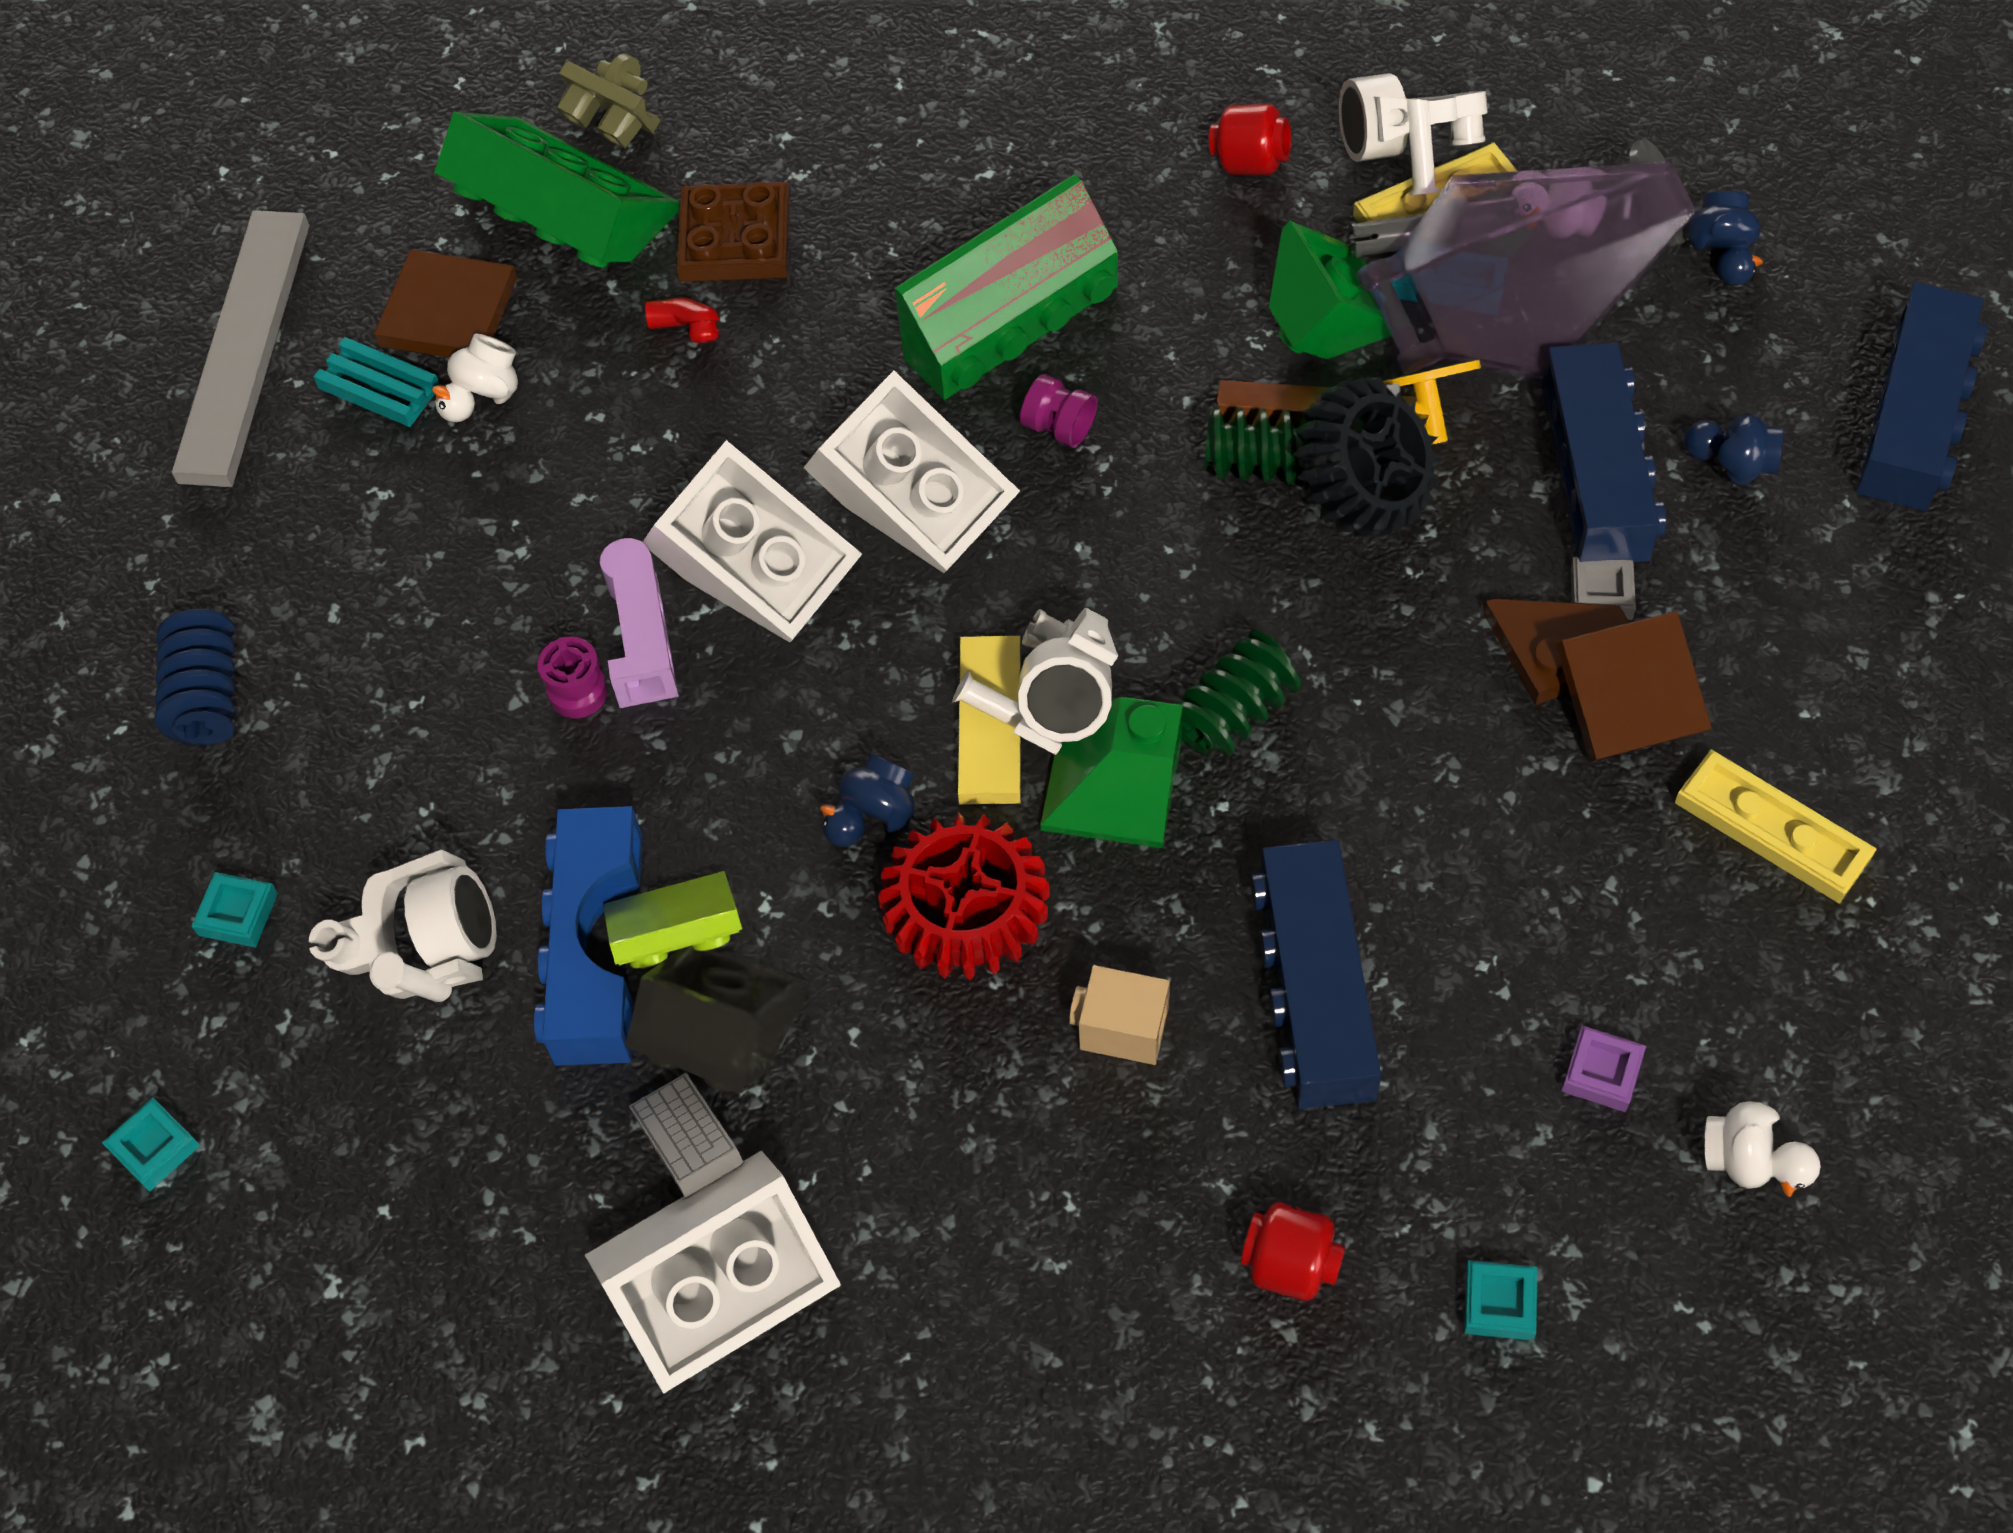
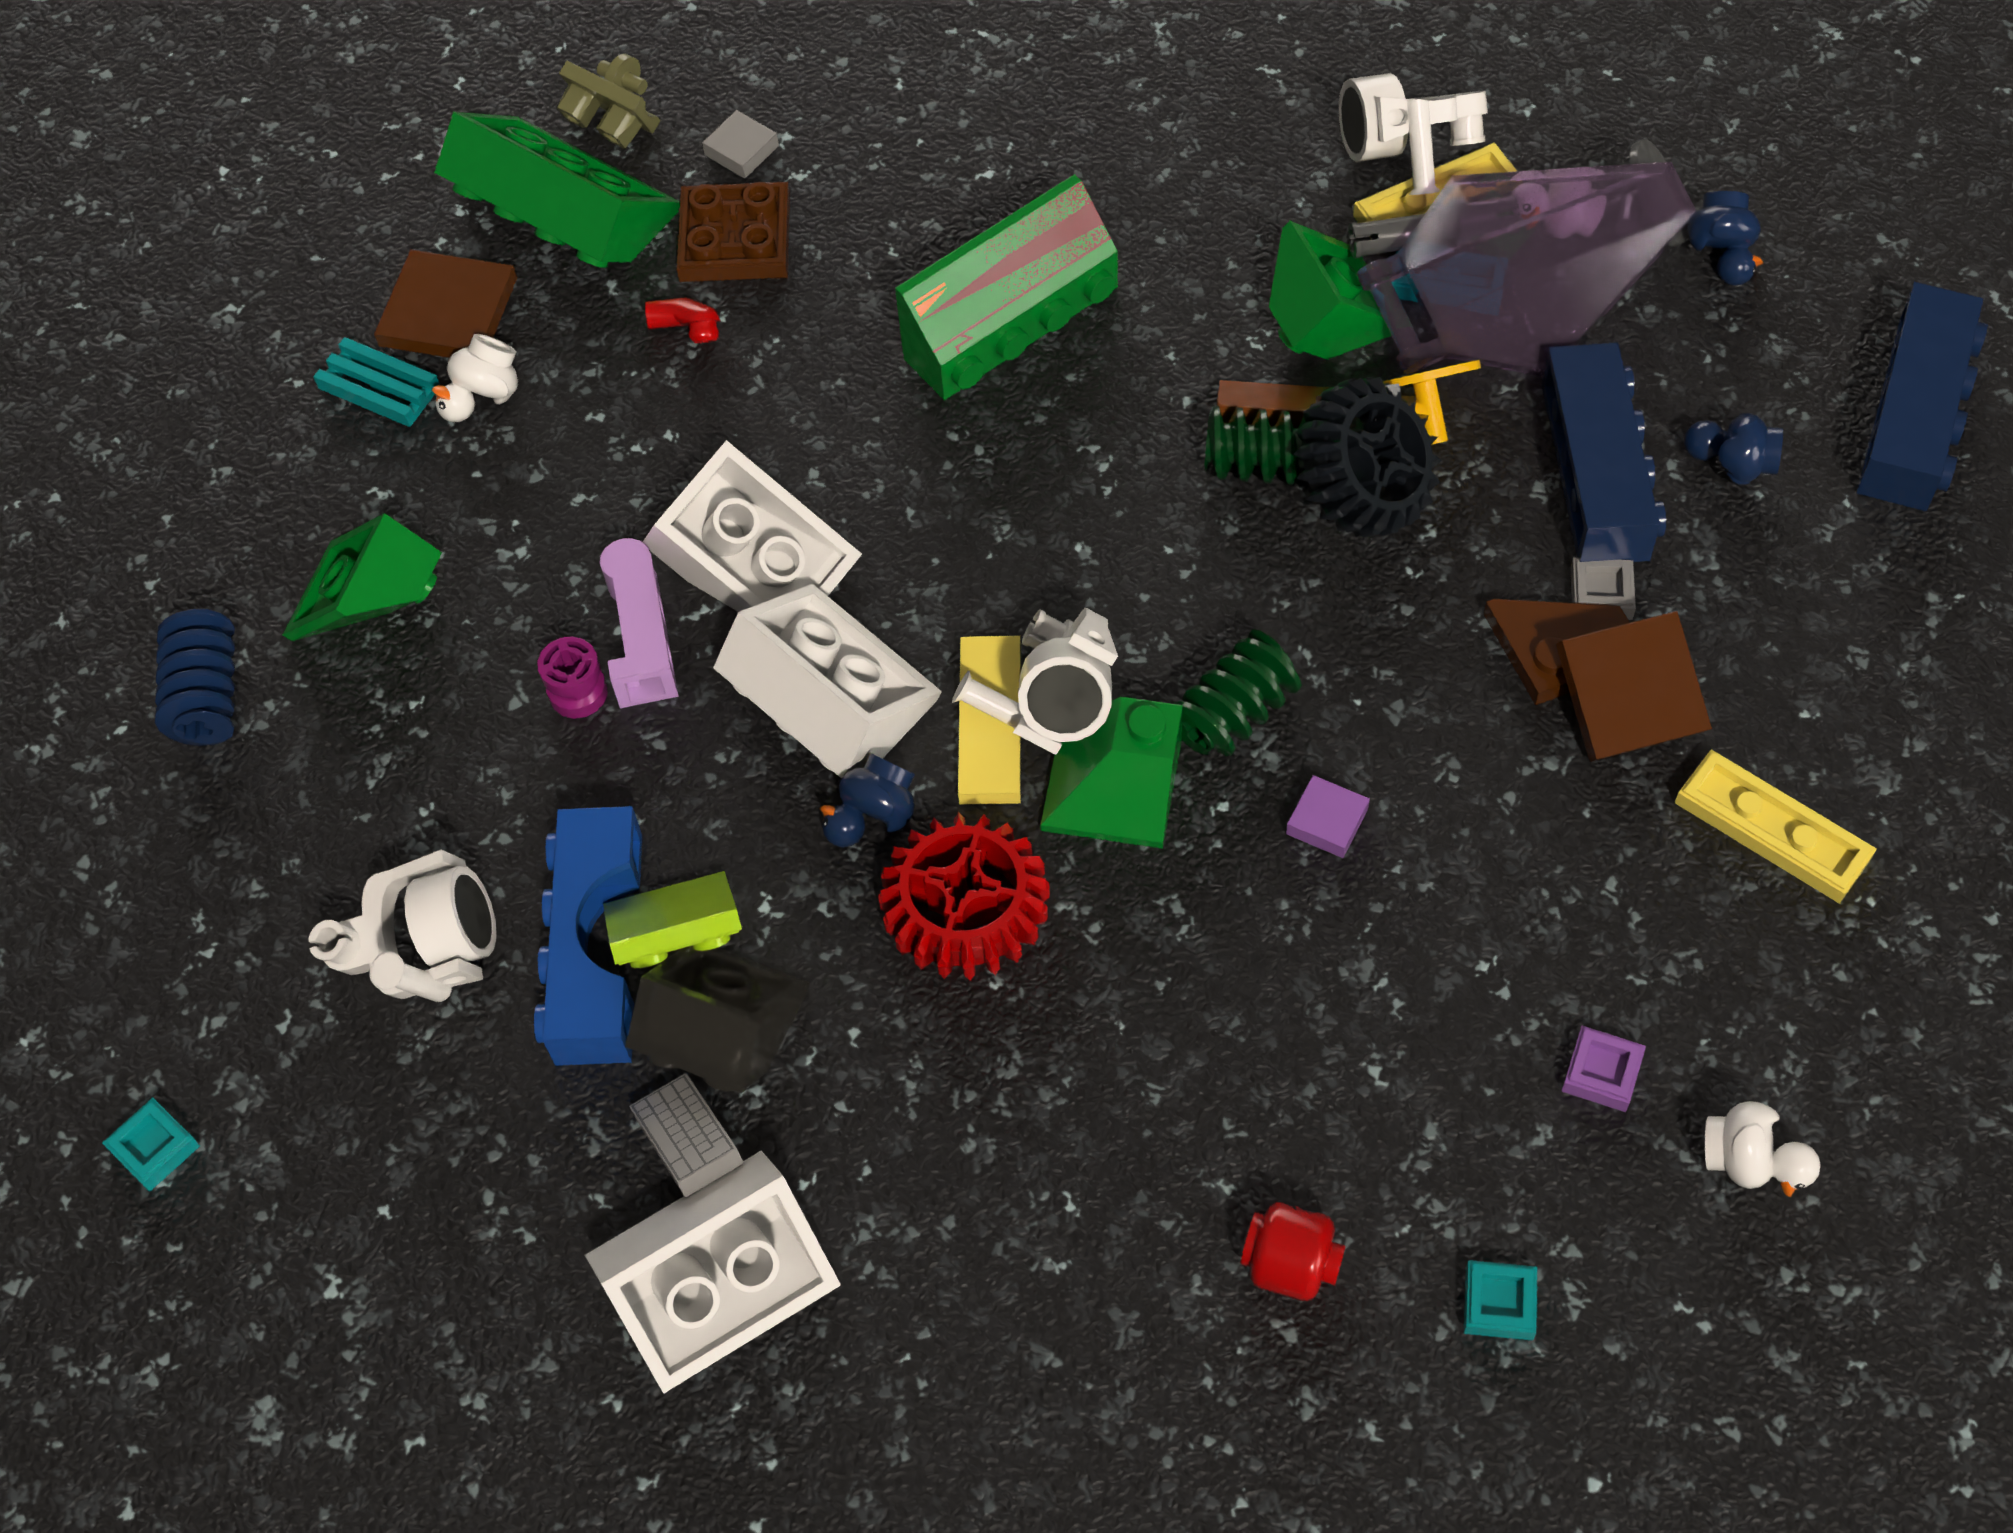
light grey tile [172,210,309,487] -> none
teal tile [191,872,278,948] -> none
white slope [804,371,1020,573] -> none
magenta wheel [1020,373,1098,448] -> none
tan brick [1069,965,1170,1065] -> none
red head [1209,103,1292,176] -> none
dark blue brick [1250,840,1381,1109] -> none
none -> green slope [283,513,442,641]
none -> light grey tile [702,110,779,178]
none -> white slope [713,584,942,778]
none -> medium lavender tile [1286,775,1370,858]

